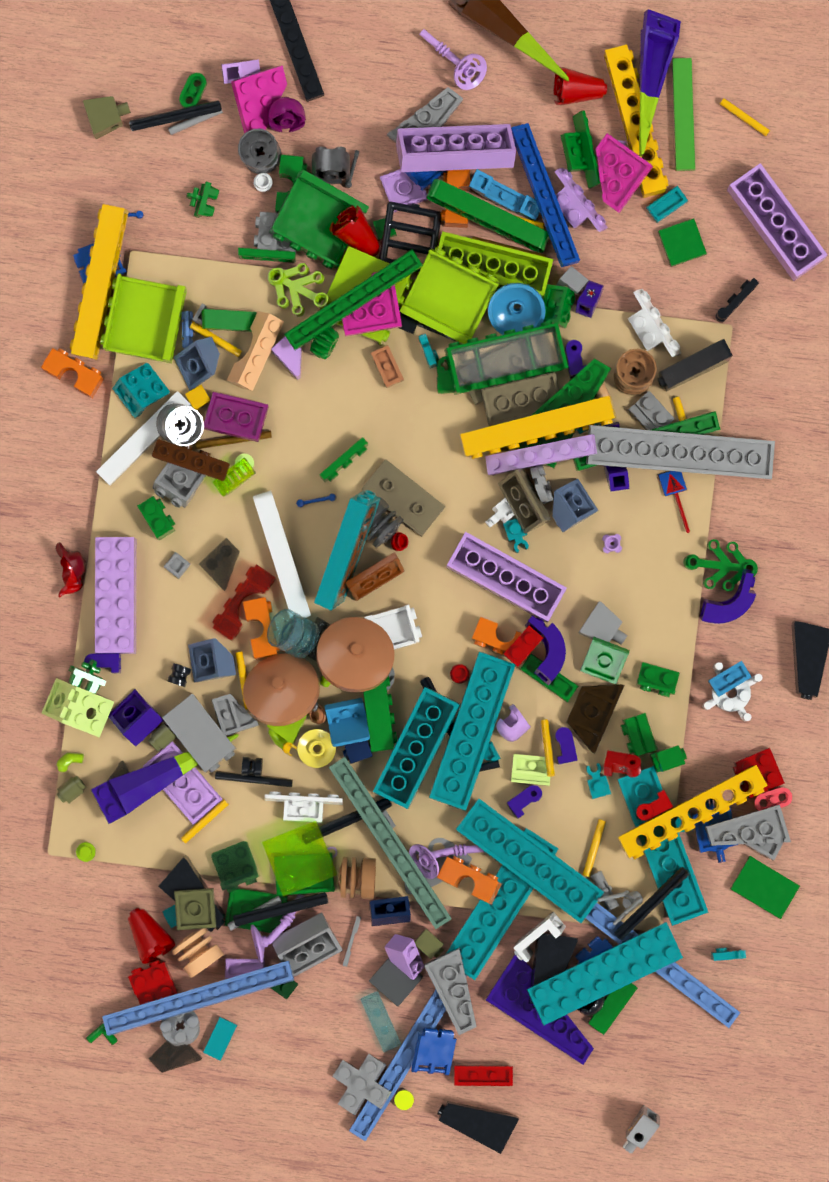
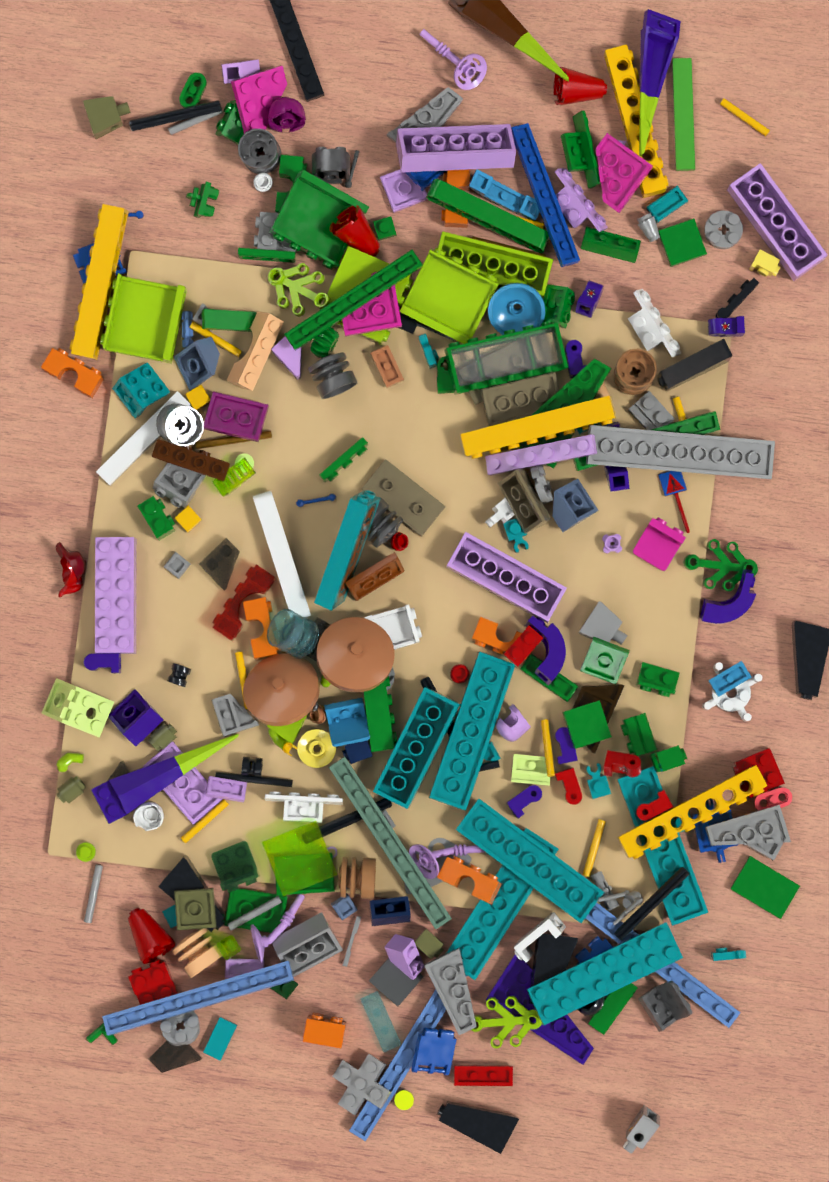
hips [68,659,106,694] -> none
light grey panel [162,694,237,773] -> none
sand blue slope [188,638,236,683] -> none
black axle [233,892,328,926] -> none
black bar [379,202,442,272] -> none
light grey panel [556,266,589,294] -> none
none -> light grey bar [84,865,103,923]
none -> white hair [133,802,164,831]
none -> yellow tile [175,505,202,532]
none -> lavender plate [206,776,247,803]
none -> green bracket [215,100,244,145]
none -> clear neon green slope [217,935,241,960]
none -> orange brick [303,1013,346,1049]
none -> flat silver wheel [308,352,358,399]
none -> sand blue tile [331,893,358,920]
none -> lime plant [471,996,542,1049]
none -> red leg [555,768,582,805]
none -> green tile [562,700,612,749]
none -> green slope [581,227,641,263]
none -> dark pink bracket [633,517,686,571]
none -> light grey cone [637,213,660,242]
none -> flat silver bracket [638,981,693,1032]
none -> light grey plate [704,210,743,249]
none -> dark purple leg [708,316,745,337]
none -> light yellow brick [749,249,781,277]

